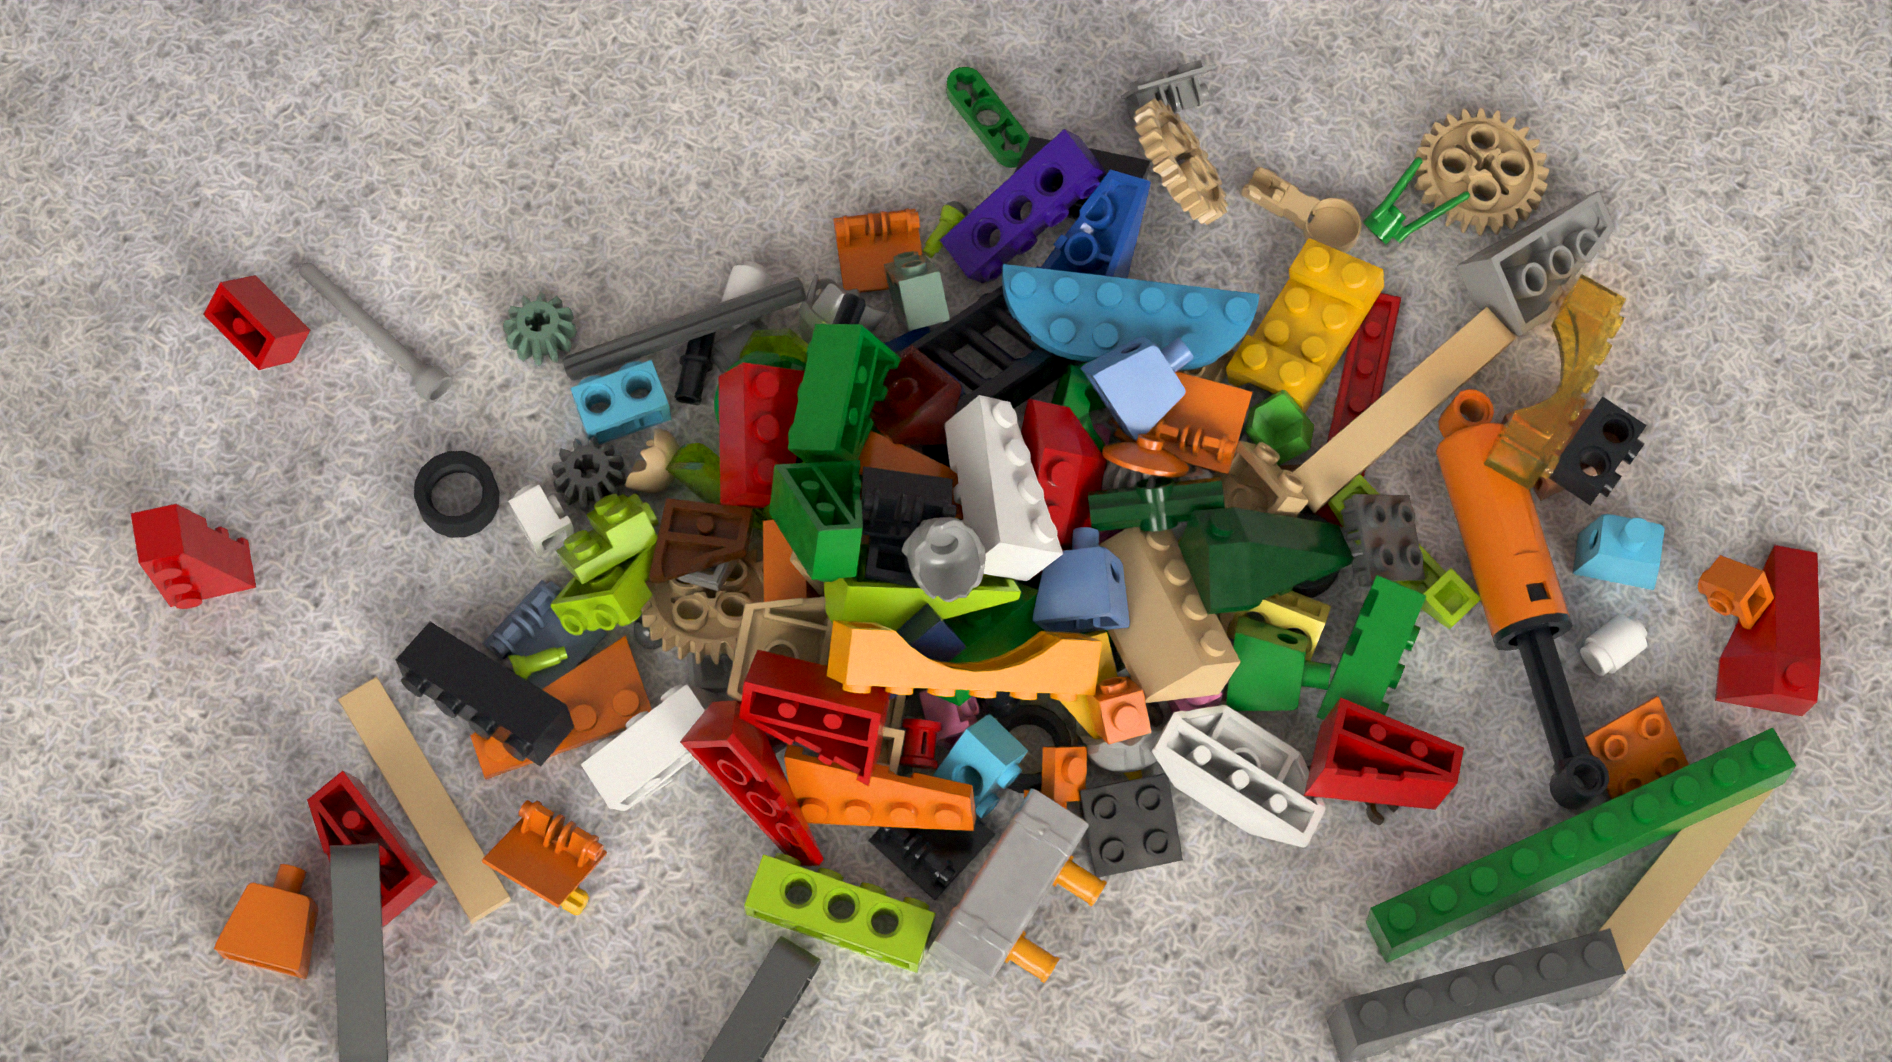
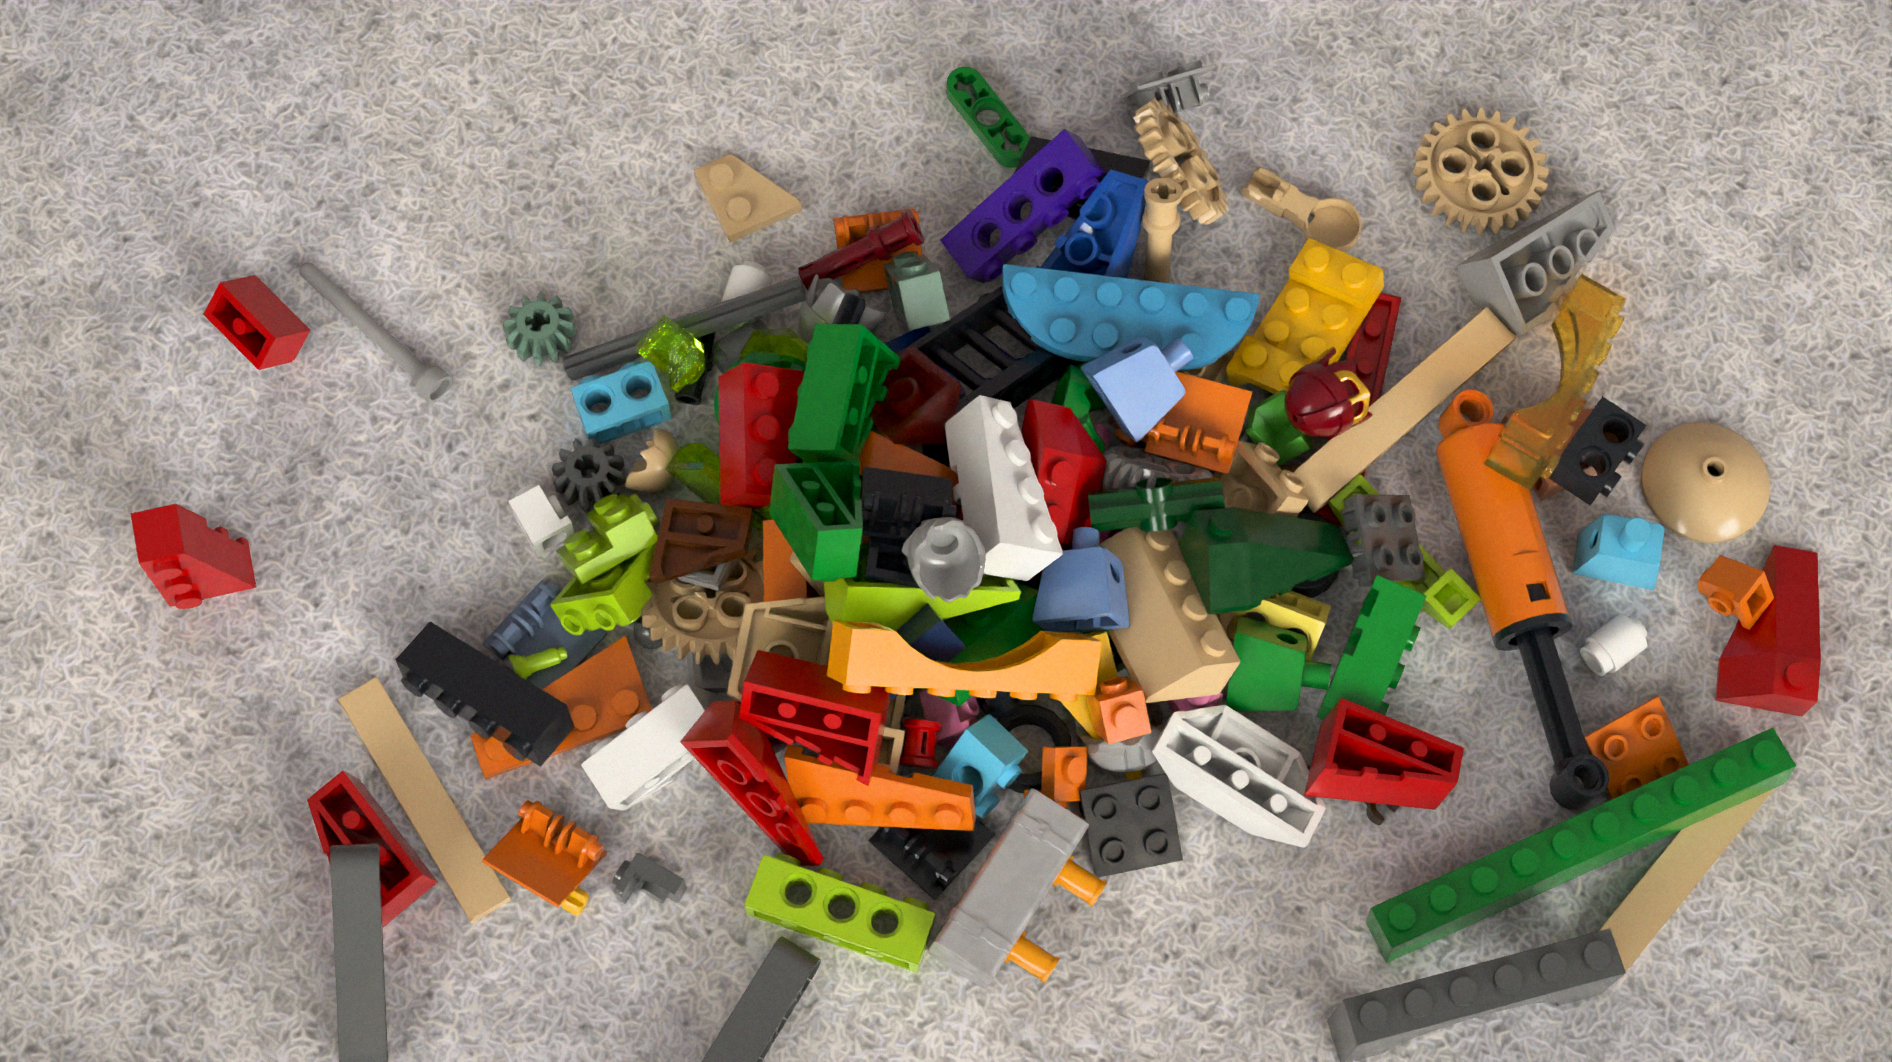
orange torso [214,864,318,979] -> none
black tyre [414,451,500,538] -> none
lime piece [922,201,968,258] -> none
orange dish [1102,434,1189,477] -> none
green plant [1363,157,1470,245] -> none
none -> dark grey bracket [612,852,687,904]
none -> clear neon green bracket [636,315,705,392]
none -> tan wing [694,154,802,243]
none -> dark red pin [798,209,924,290]
none -> tan pin [1142,178,1183,283]
none -> dark red helmet [1284,347,1373,438]
none -> tan dish [1641,422,1770,543]

